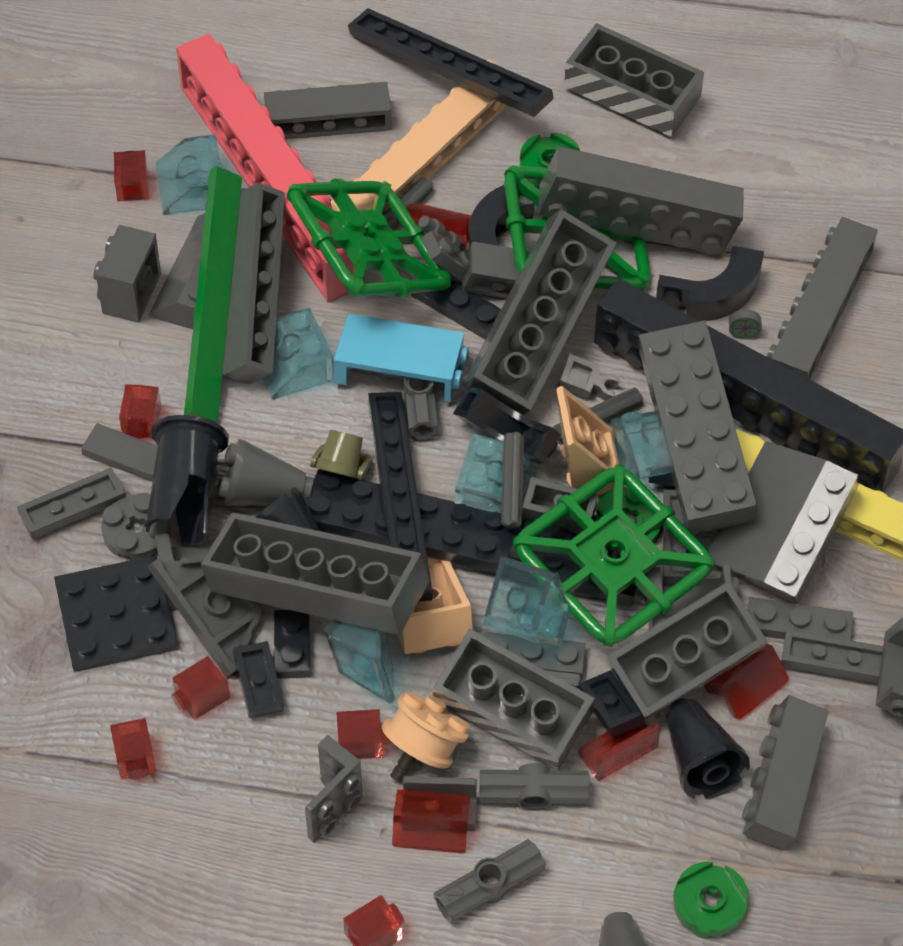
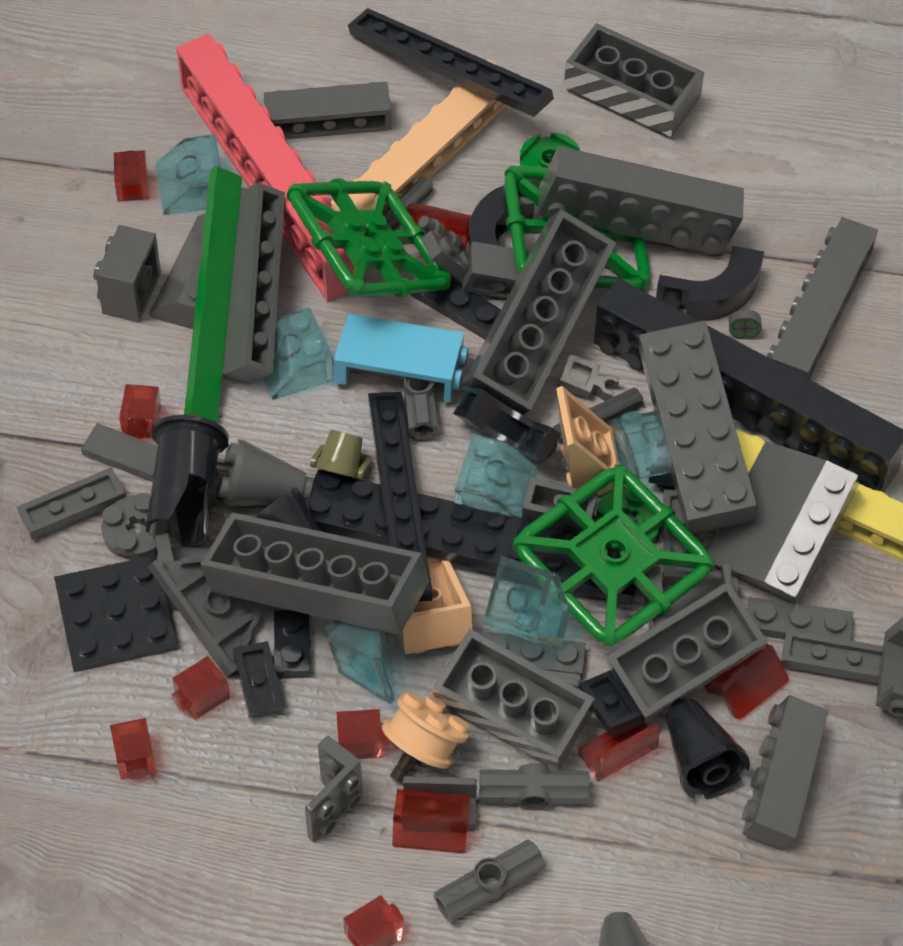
dark grey axle [501,432,524,529] -> none
green plate [673,862,748,939] -> none

